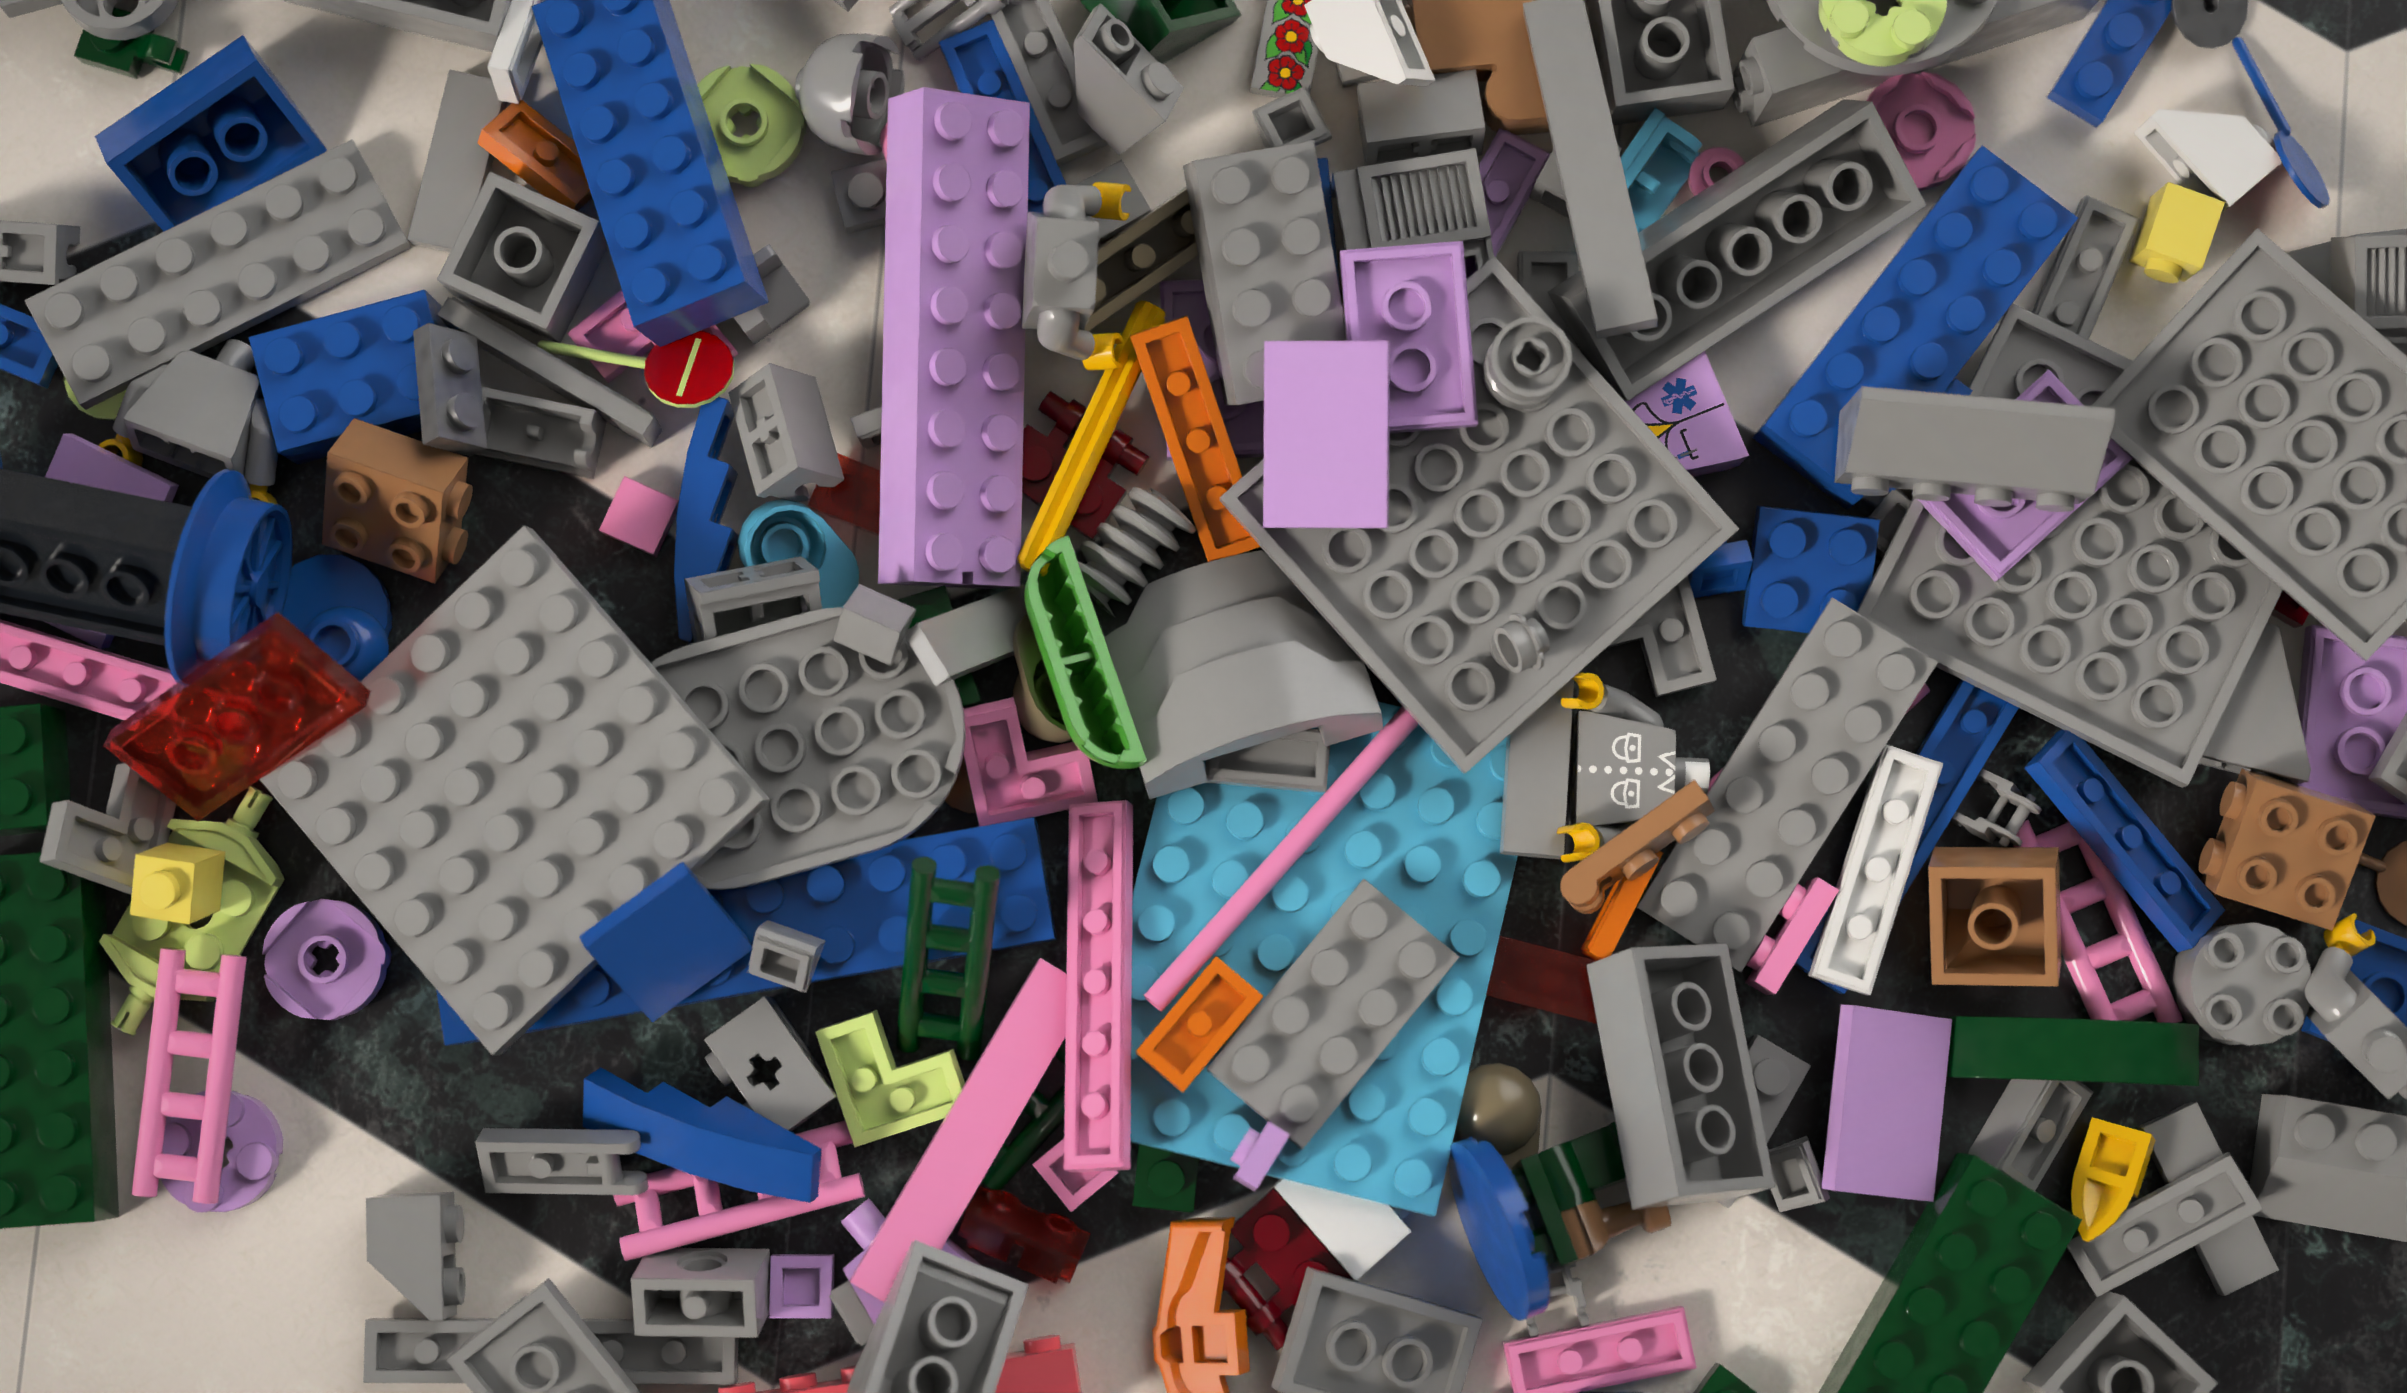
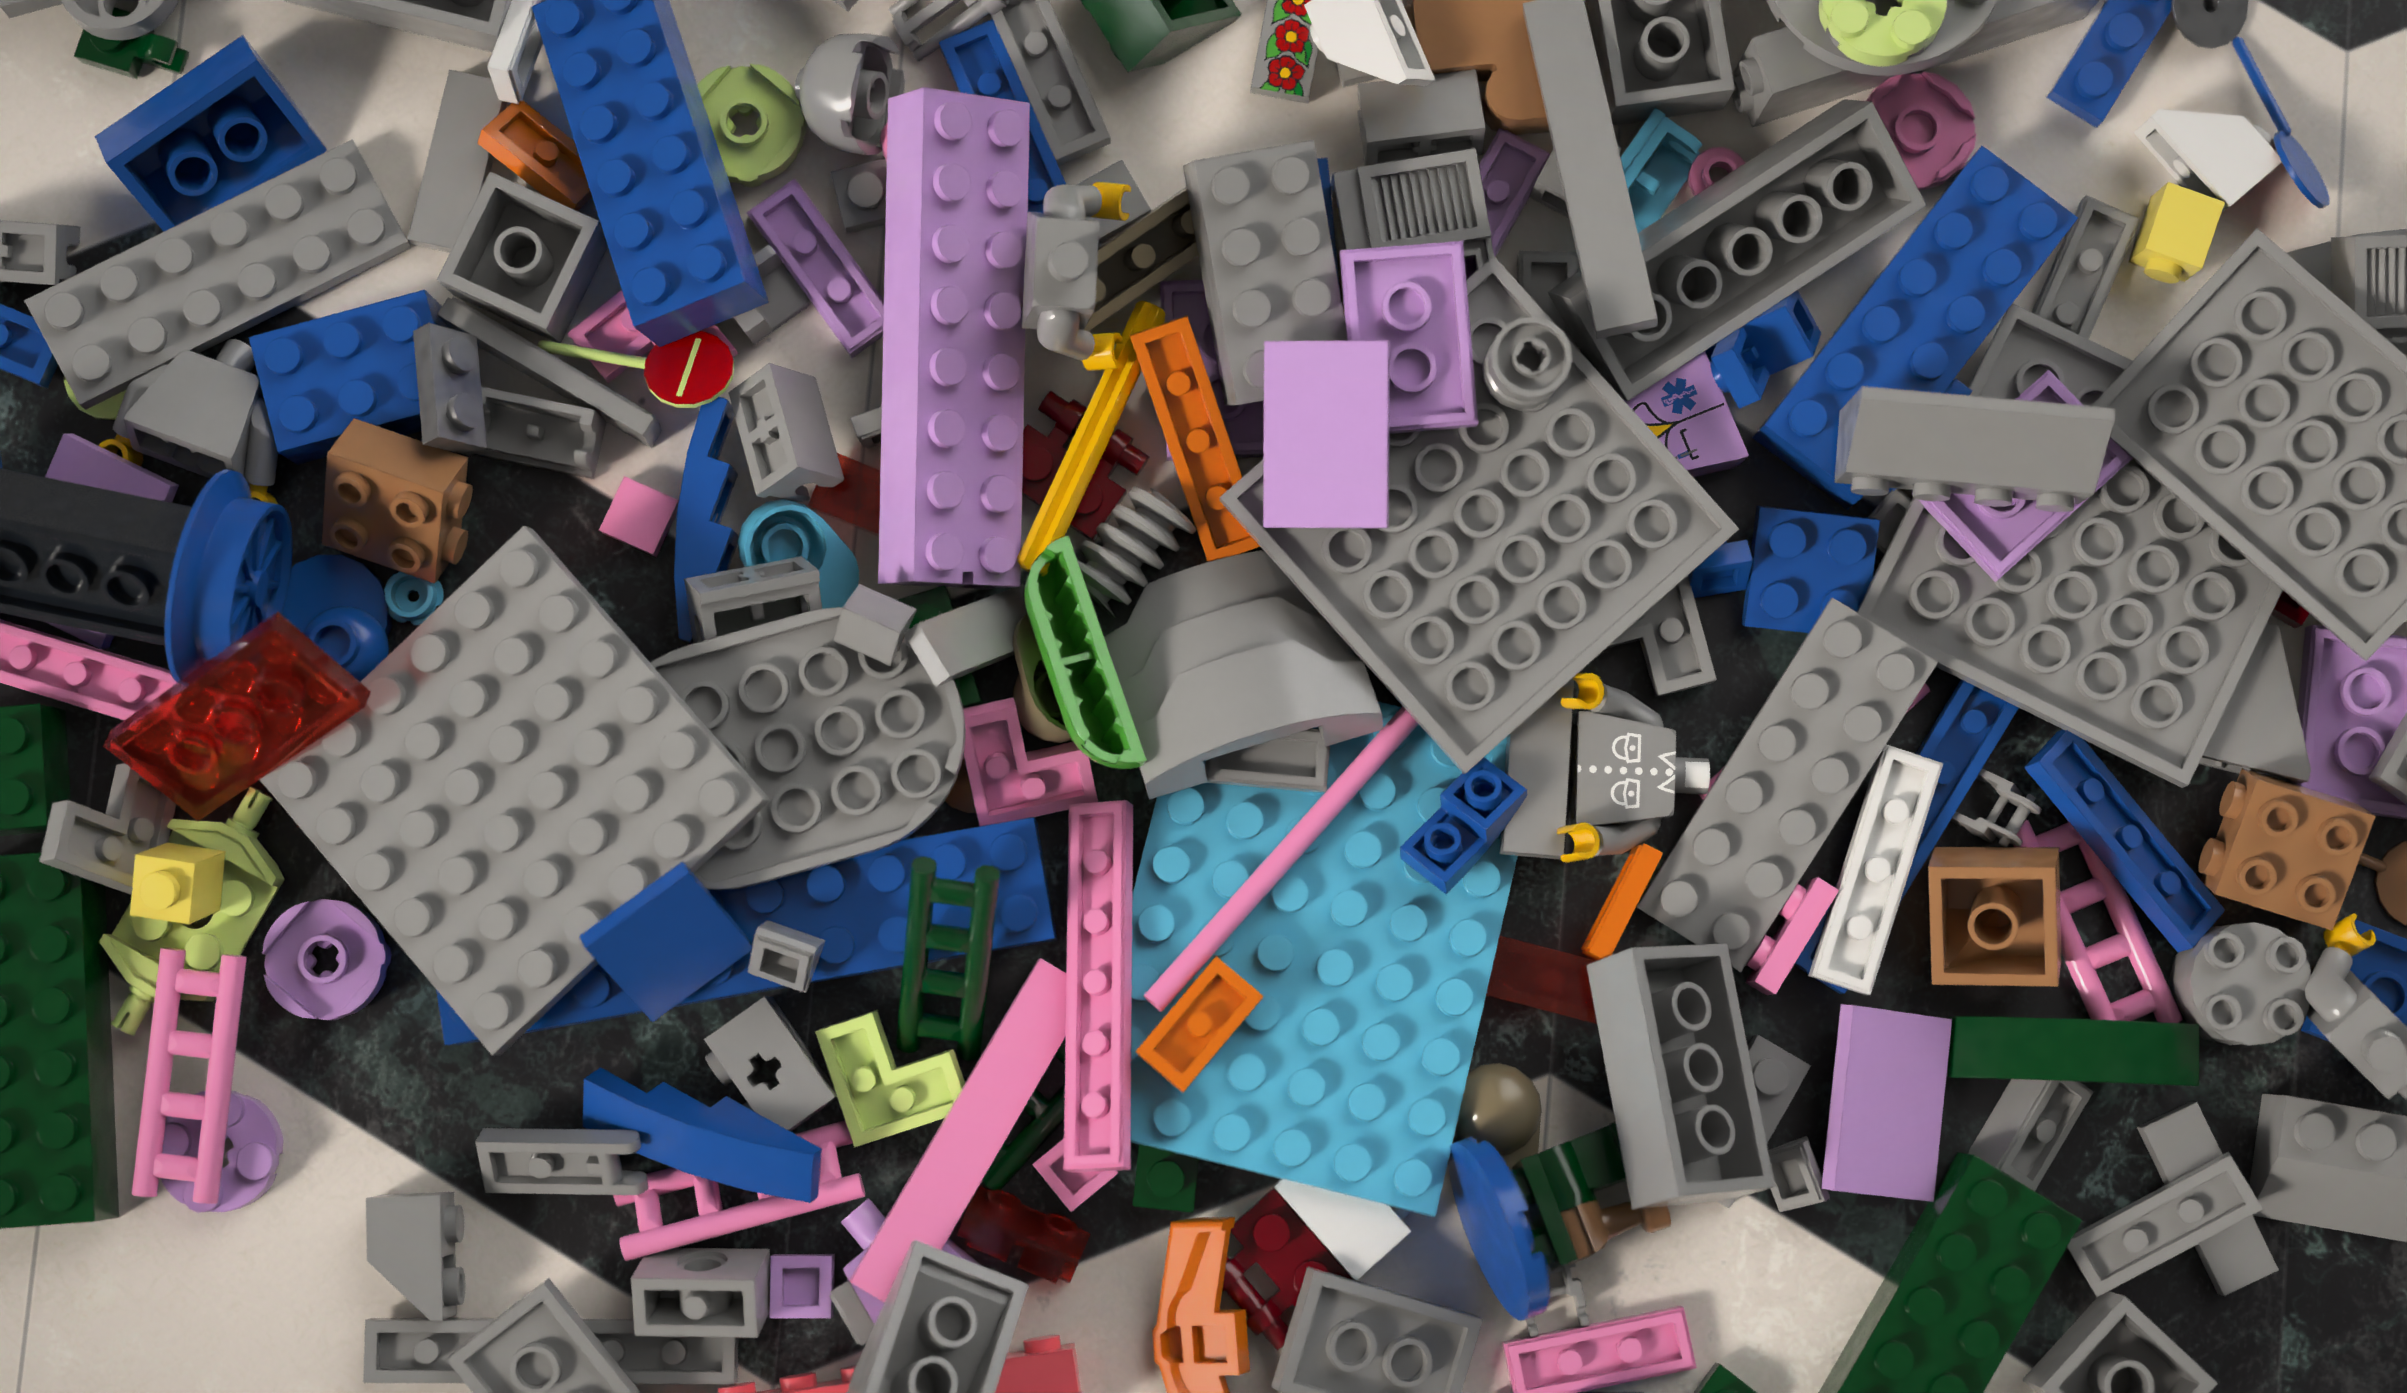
light grey slope [1073,3,1184,155] -> none
light grey plate [1206,879,1459,1150] -> none
lavender plate [1230,1121,1290,1192] -> none
light grey slope [1252,86,1332,148] -> none
light grey plate [1494,613,1550,673] -> none
medium nougat plate [1560,780,1715,914] -> none
yellow plate [2071,1117,2155,1242] -> none
none -> medium azure plate [384,572,444,625]
none -> lavender tile [746,179,884,358]
none -> blue slope [1400,757,1527,895]
none -> blue brick [1705,290,1821,409]

